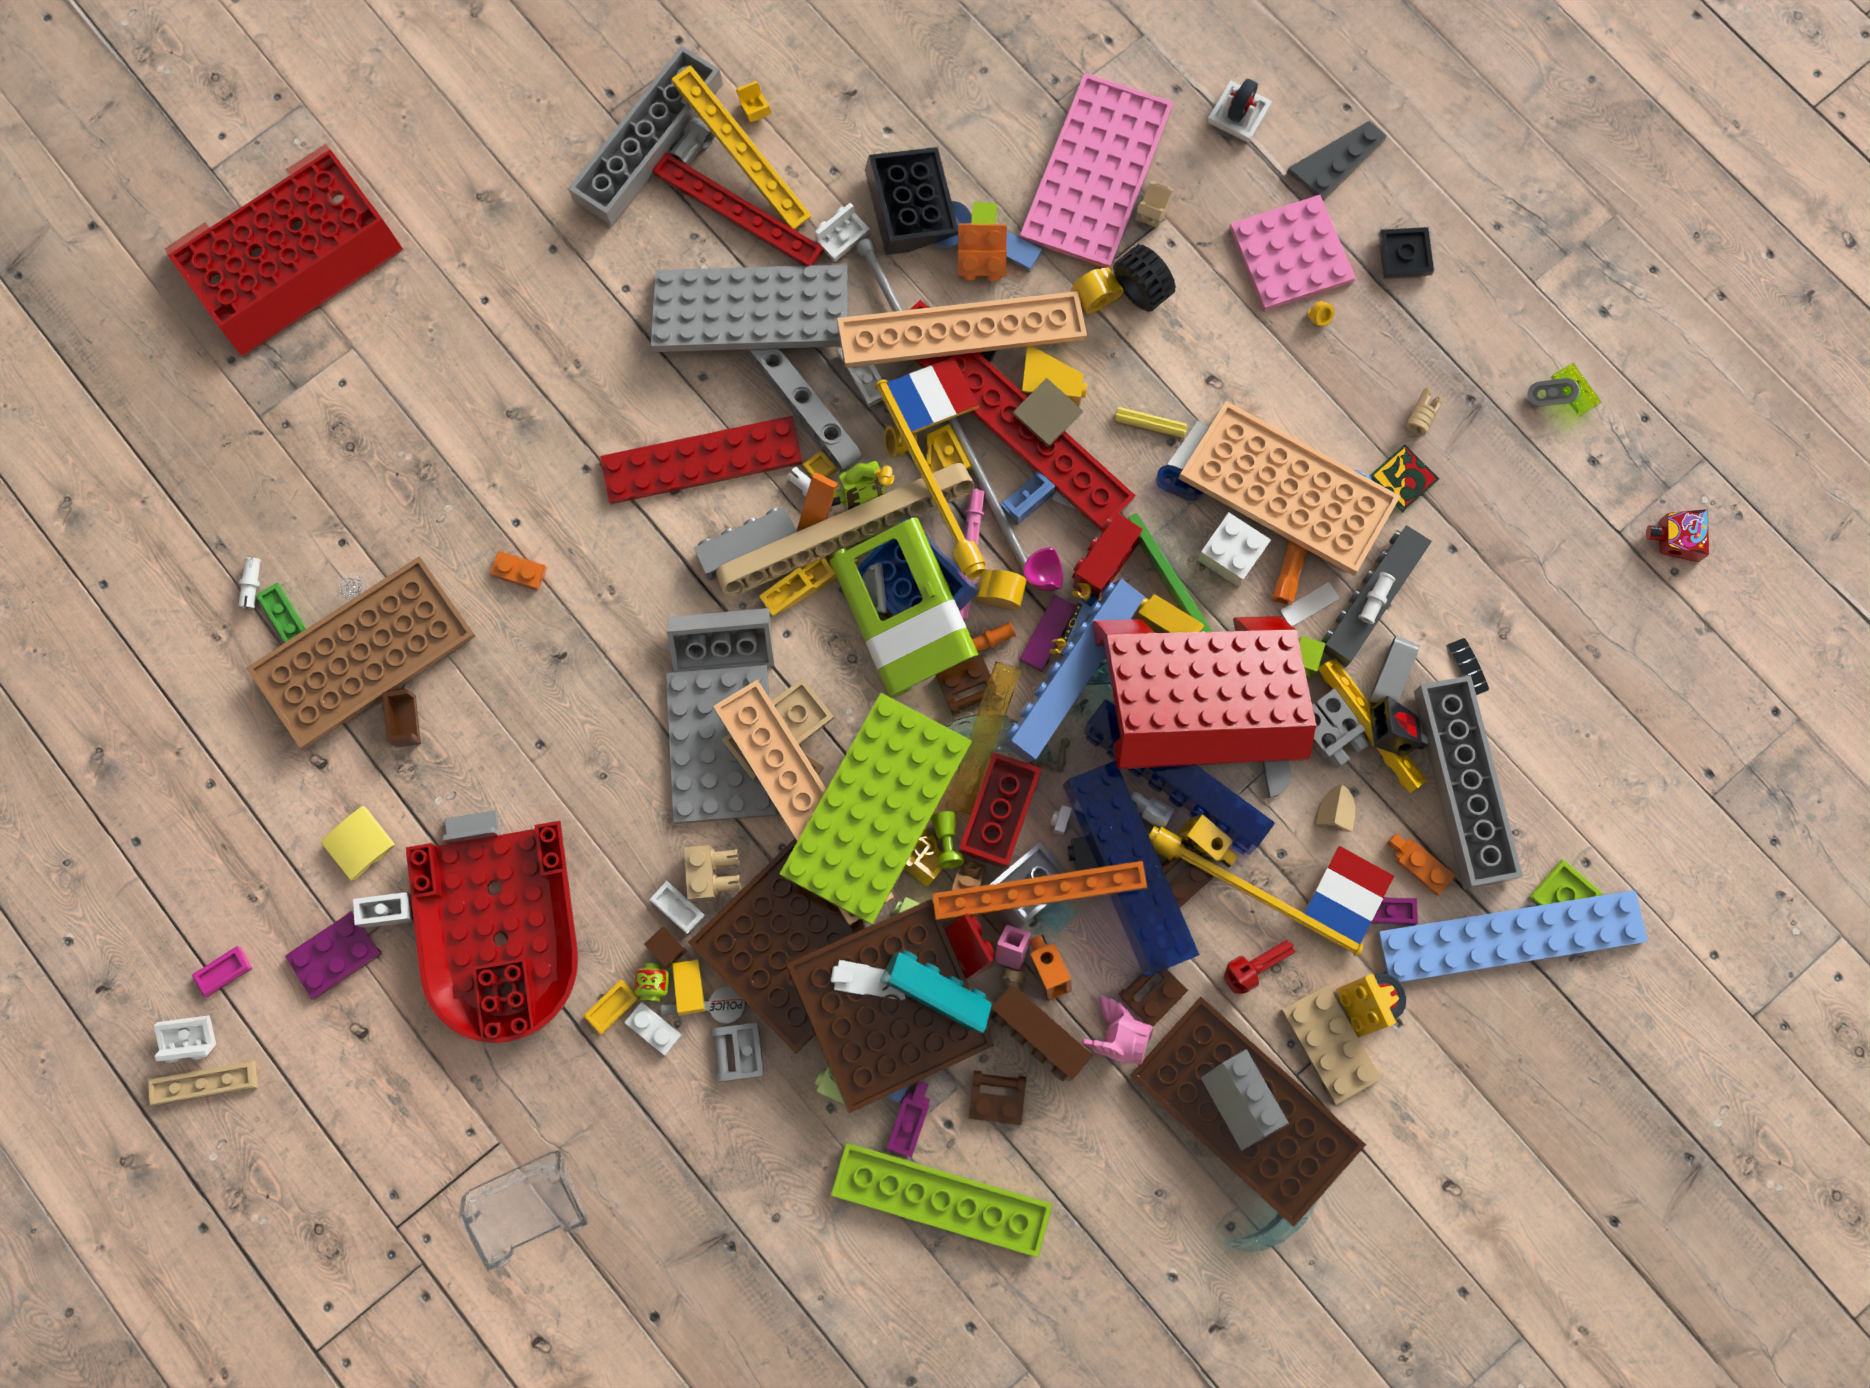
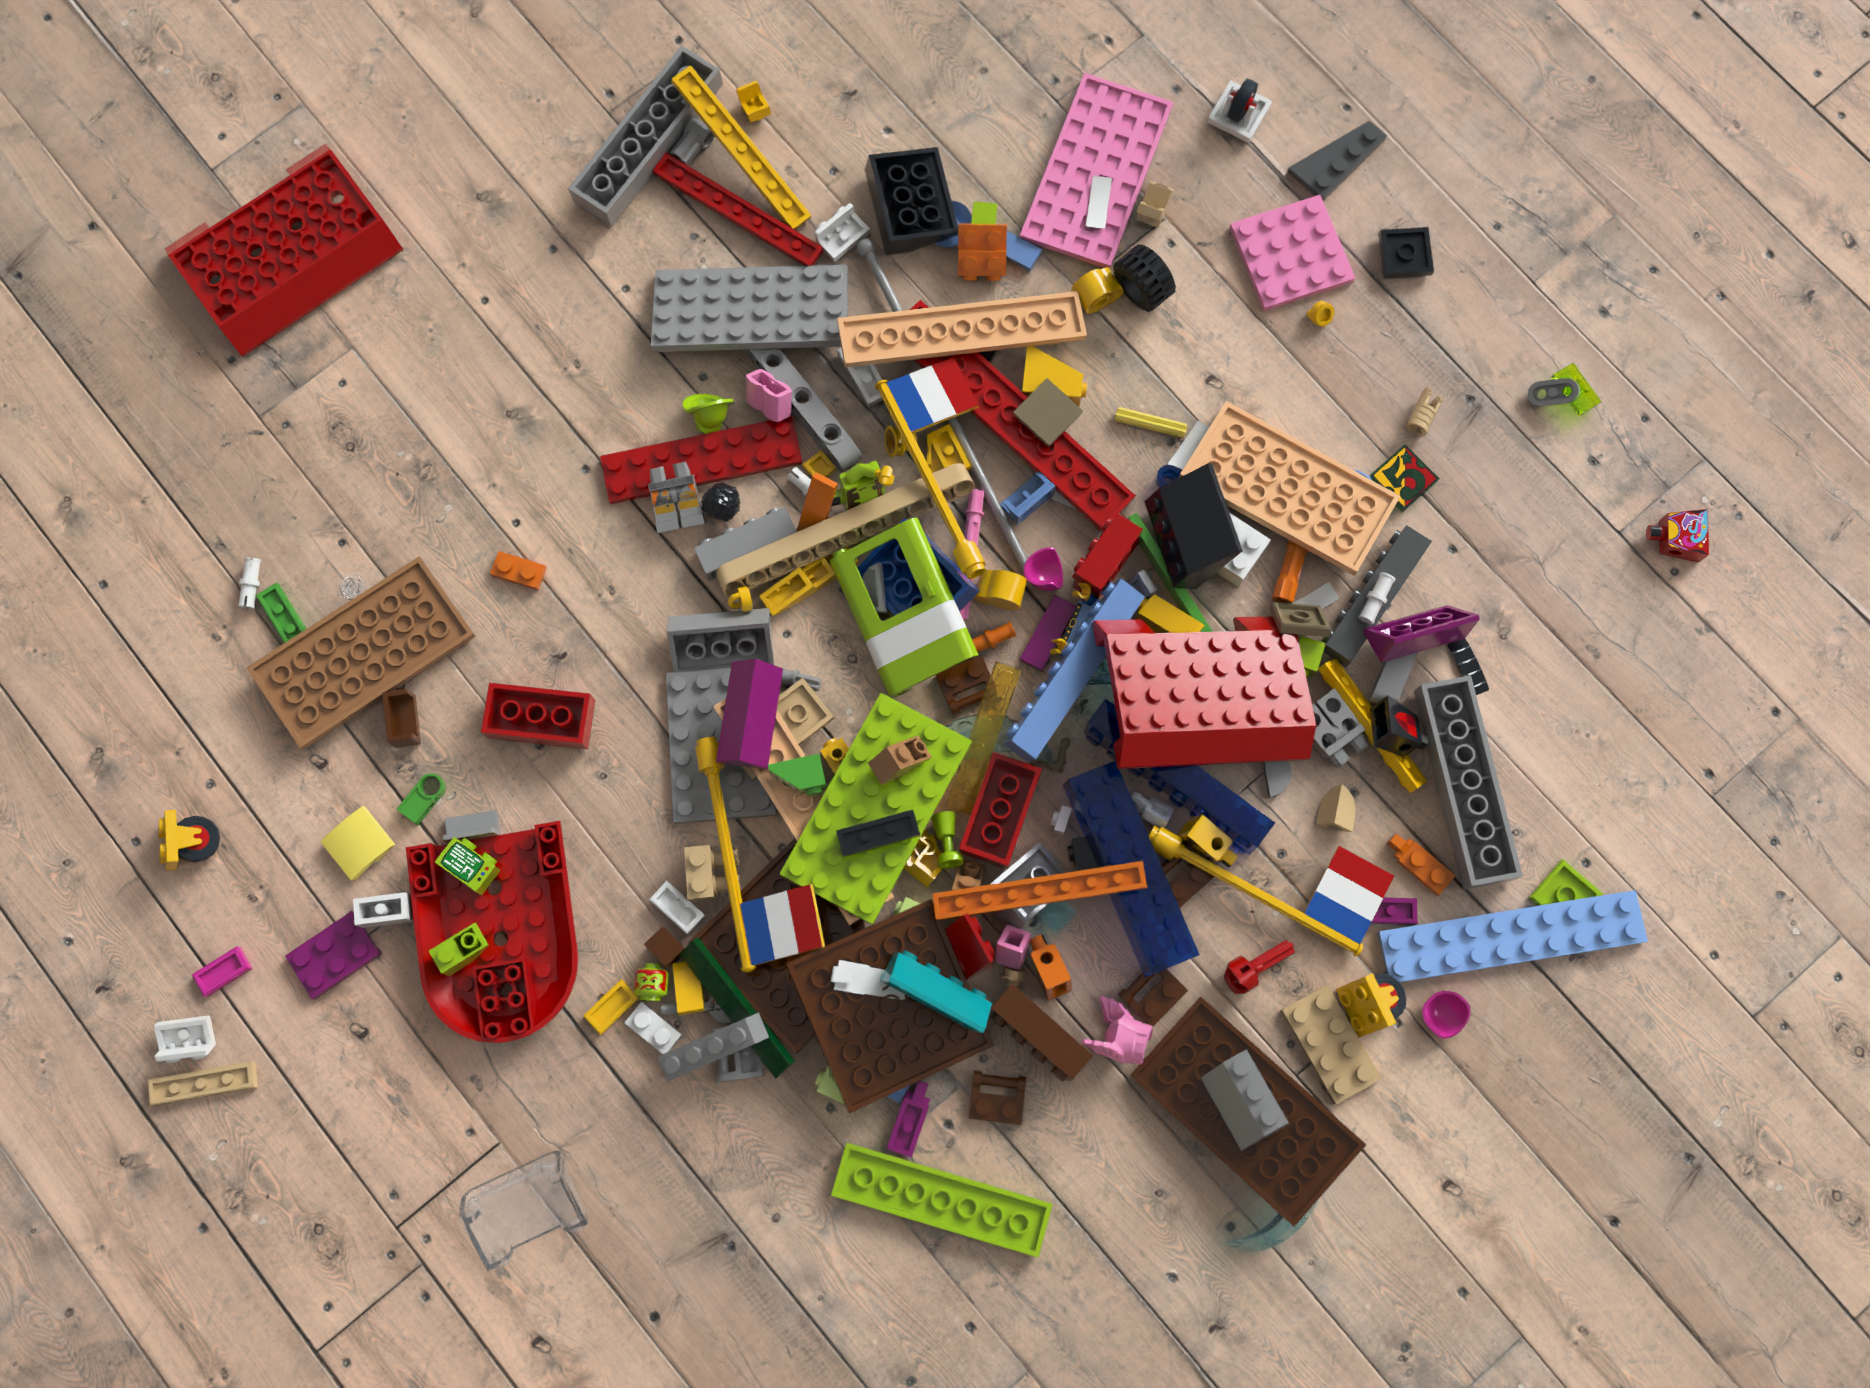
none -> plate [158,810,220,871]
none -> bright green piece [396,773,446,826]
none -> lime slope [429,923,489,976]
none -> brick [435,837,501,896]
none -> red brick [481,683,596,749]
none -> light grey hips [648,462,706,533]
none -> light grey brick [658,1013,769,1082]
none -> dark green tile [680,937,795,1079]
none -> lime helmet [682,394,735,435]
none -> flag [695,737,825,973]
none -> black piece [701,482,741,522]
none -> magenta slope [716,659,783,770]
none -> yellow tile [728,586,753,612]
none -> bright pink brick [746,369,792,422]
none -> bright green slope [768,754,827,796]
none -> light grey axle [781,669,821,691]
none -> yellow brick [820,737,849,775]
none -> black plate [836,810,920,857]
none -> medium nougat slope [868,736,932,785]
none -> white sticker [1086,176,1112,229]
none -> light grey tile [1127,570,1161,600]
none -> black slope [1144,463,1243,589]
none -> dark tan tile [1270,602,1332,637]
none -> magenta slope [1364,605,1480,663]
none -> dark pink helmet [1422,990,1471,1039]

